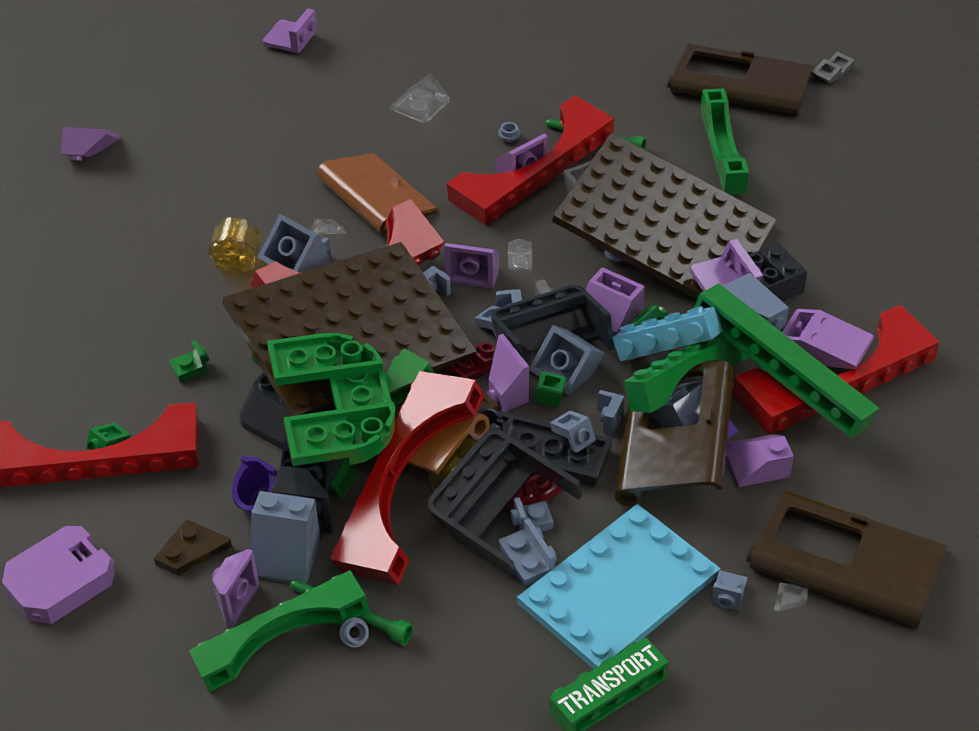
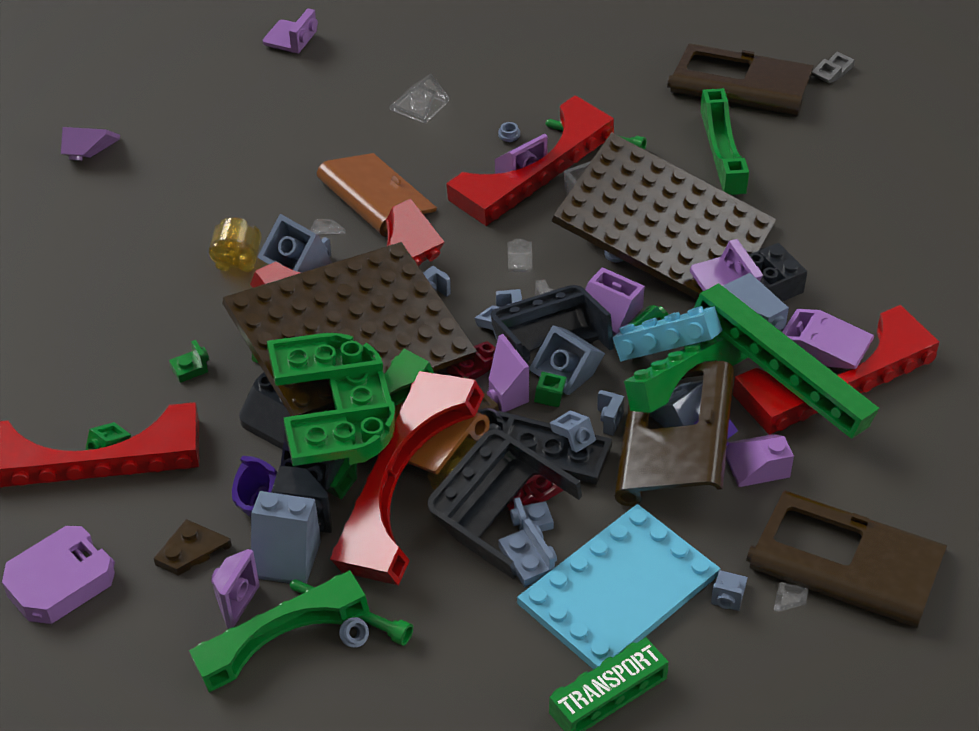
medium lavender slope [444,243,499,289] -> none

